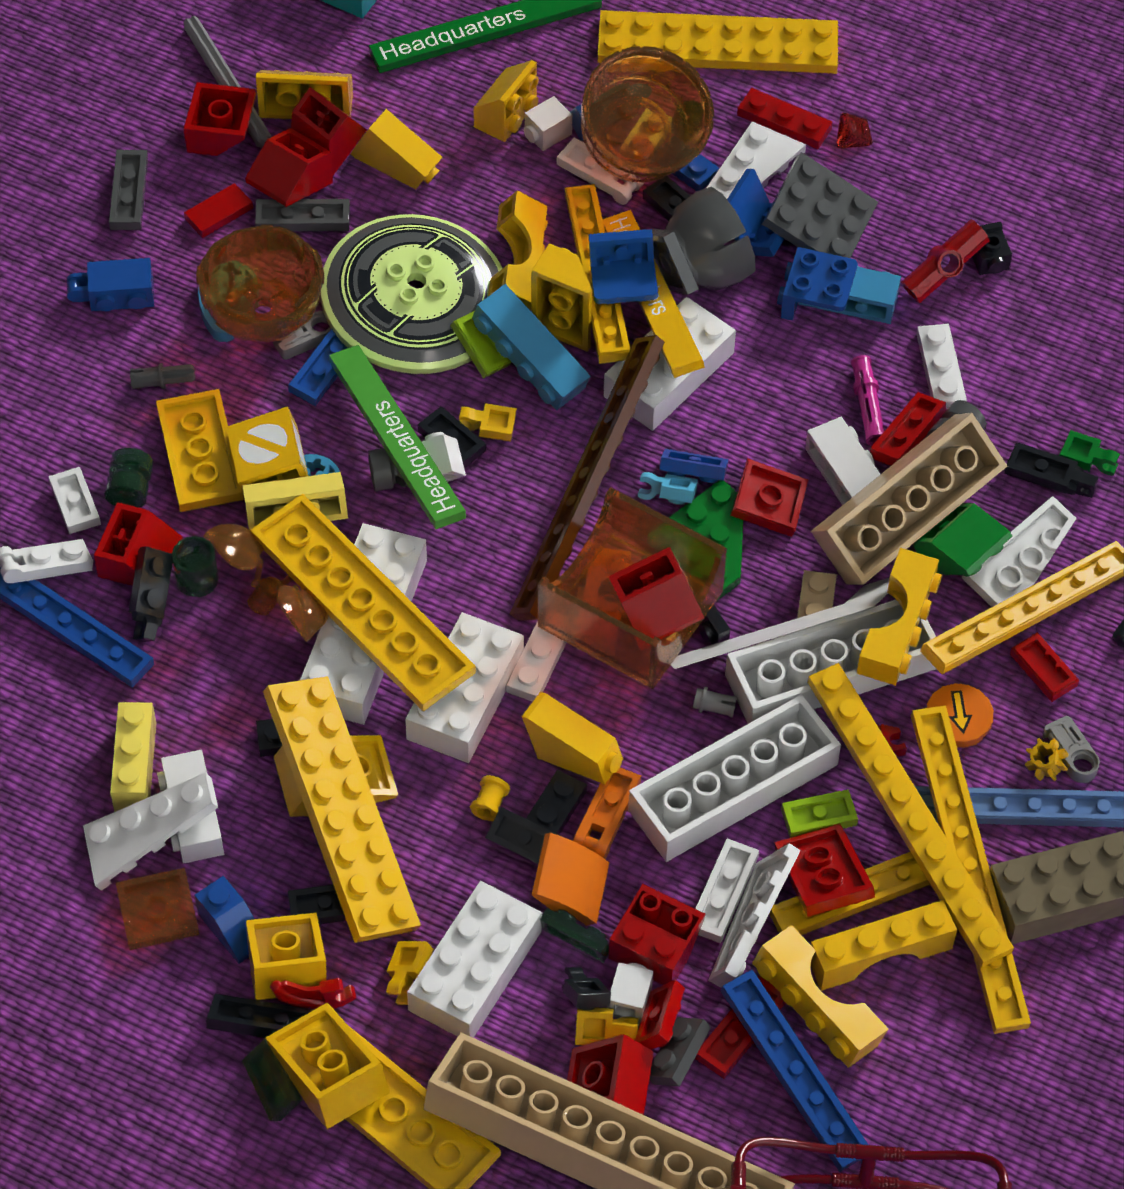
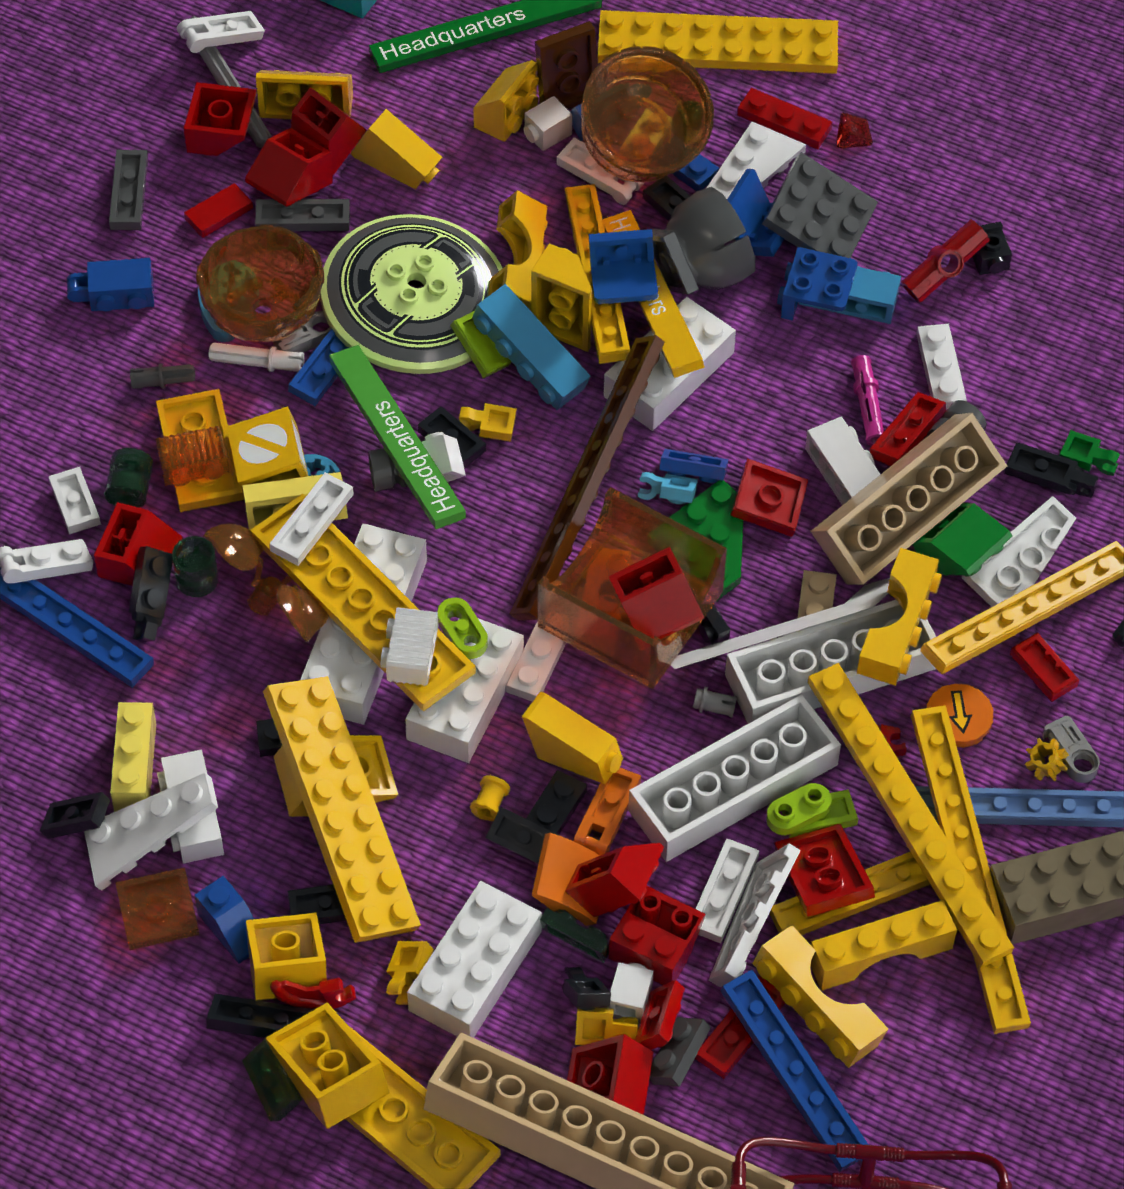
none -> black plate [40,792,110,839]
none -> clear orange brick [156,426,229,486]
none -> white plate [176,11,265,53]
none -> white axle [208,342,304,373]
none -> white plate [269,472,354,566]
none -> white brick [380,607,438,686]
none -> lime plate [437,598,488,659]
none -> reddish brown plate [535,21,599,110]
none -> red slope [565,843,664,917]
none -> lime plate [766,783,832,835]

